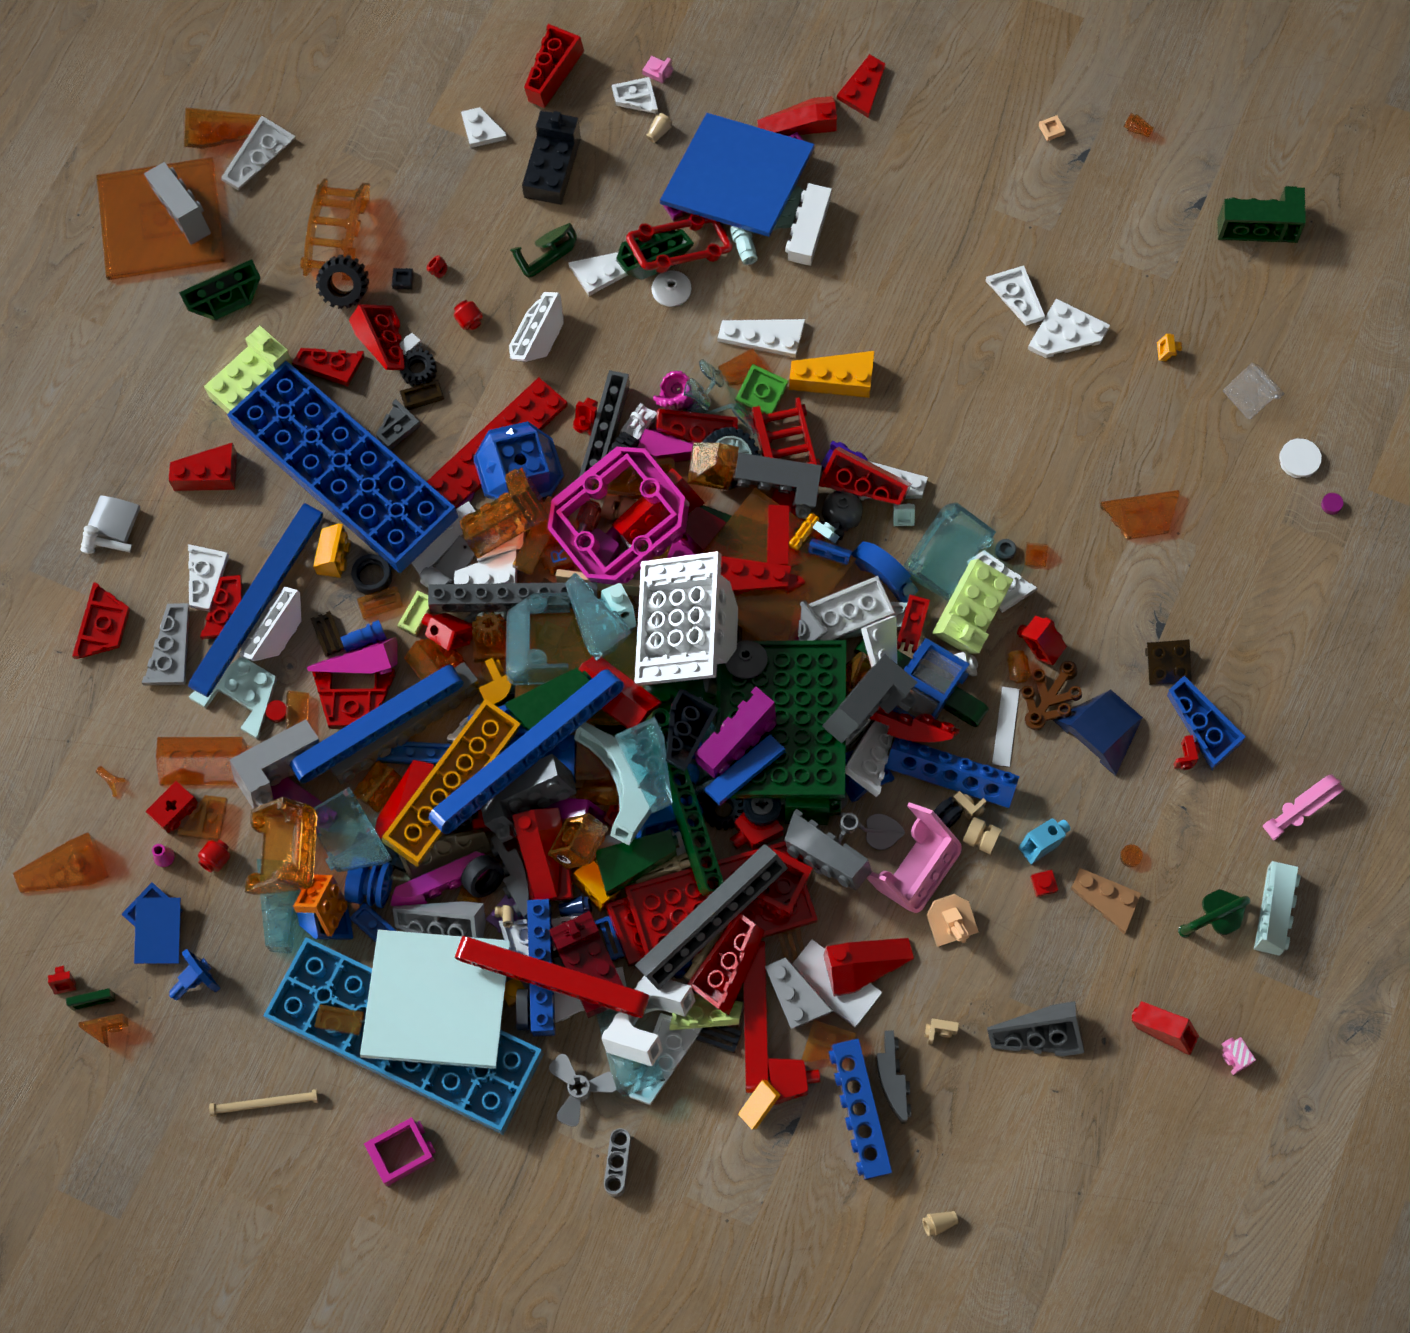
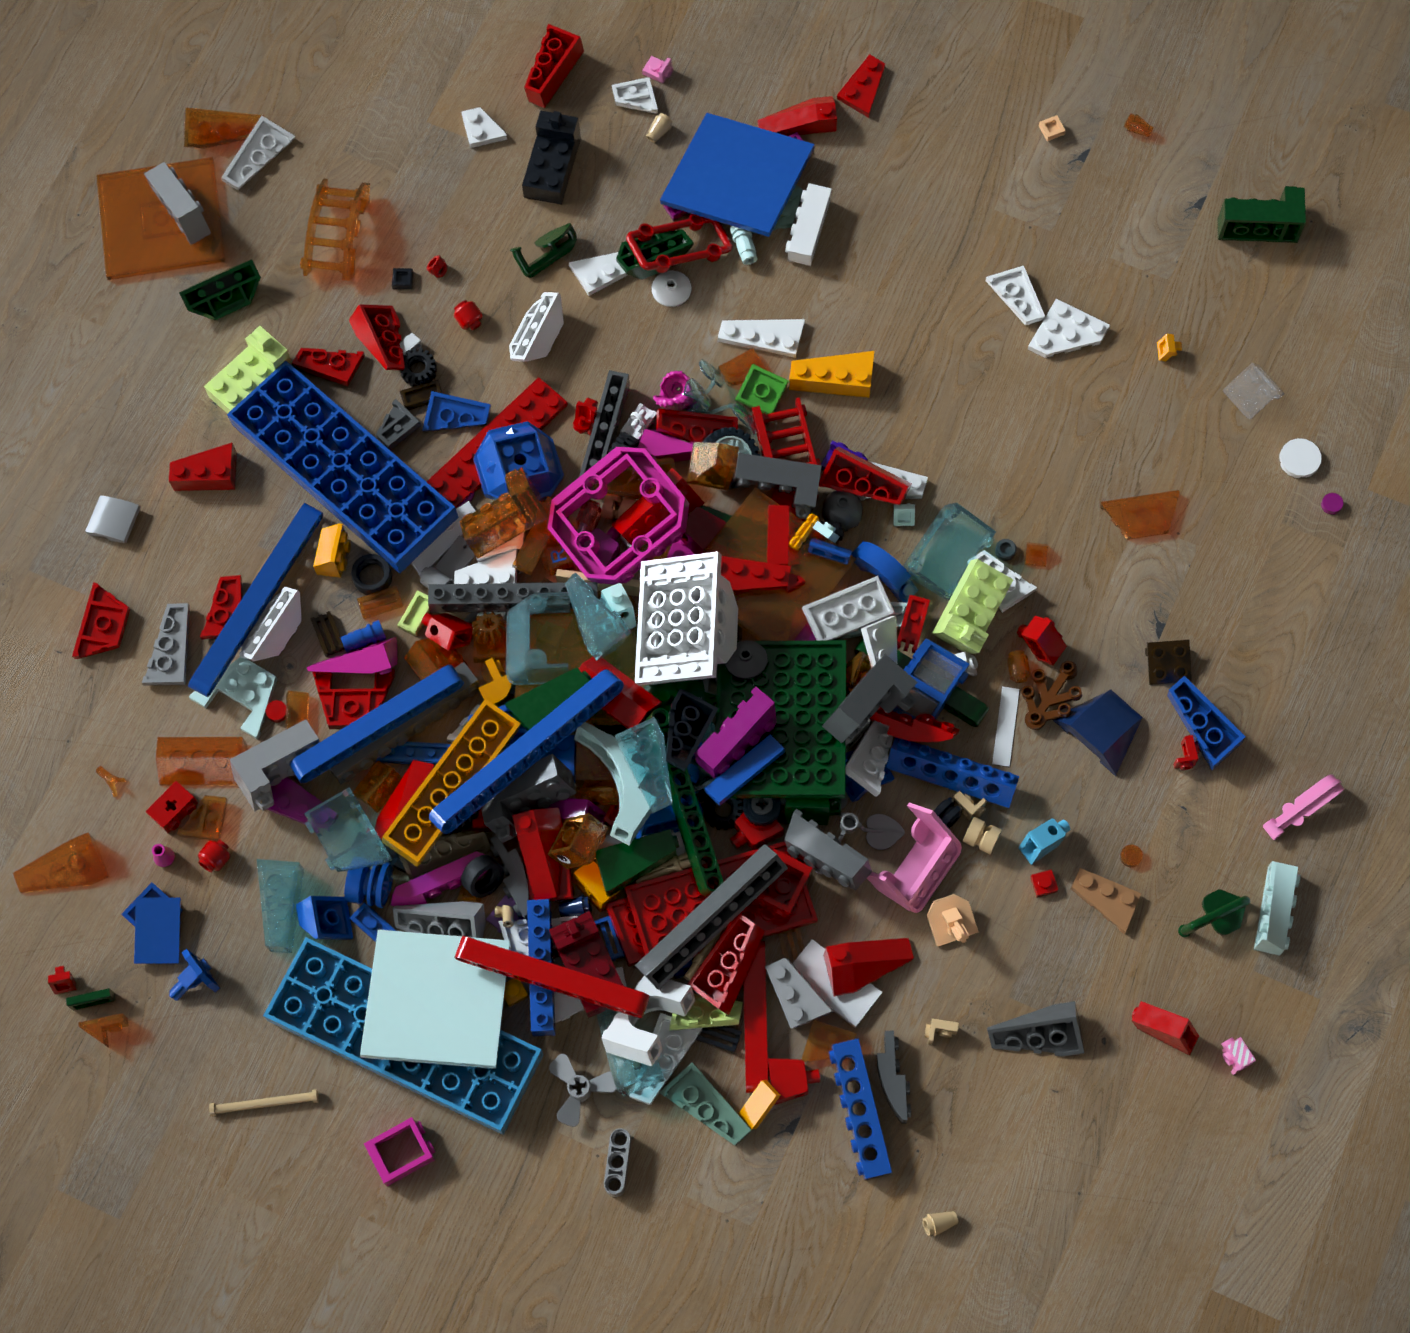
white piece [81,525,132,554] -> none
white wing [188,544,229,612] -> none
clear orange windscreen [245,797,317,895] -> none
orange bracket [293,874,348,937] -> none
clear orange tile [315,1005,364,1035] -> none
black tyre [316,254,369,309] -> none
dark grey beam [516,989,529,1030] -> none
light grey tile [798,601,829,641] -> none
none -> blue wing [422,391,491,432]
none -> sand green wing [659,1062,752,1146]

